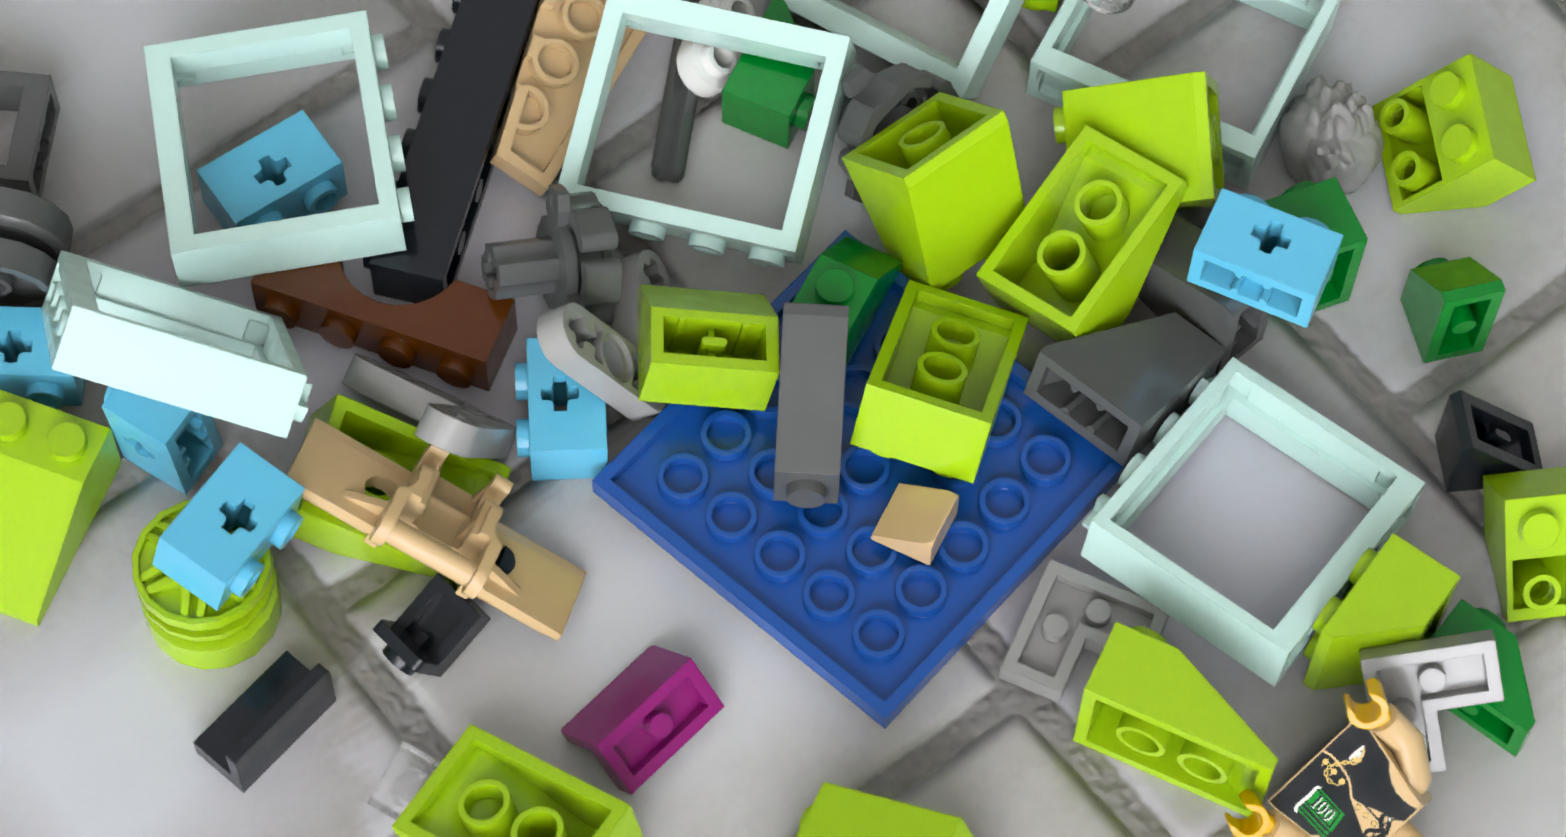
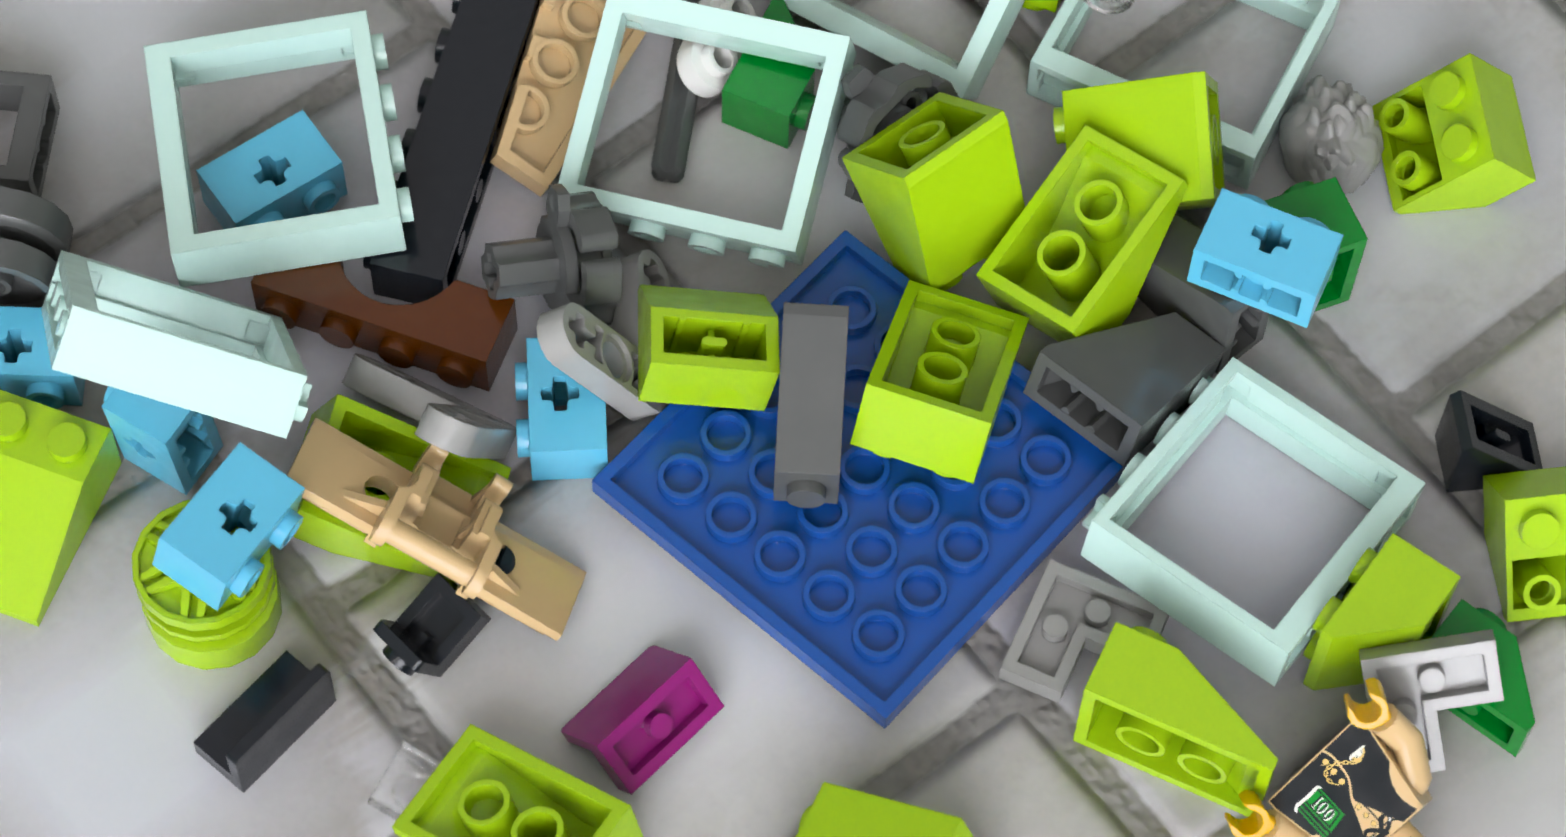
green slope [792,236,903,366] -> none
tan slope [871,483,960,566] -> none
green slope [1400,257,1506,364] -> none

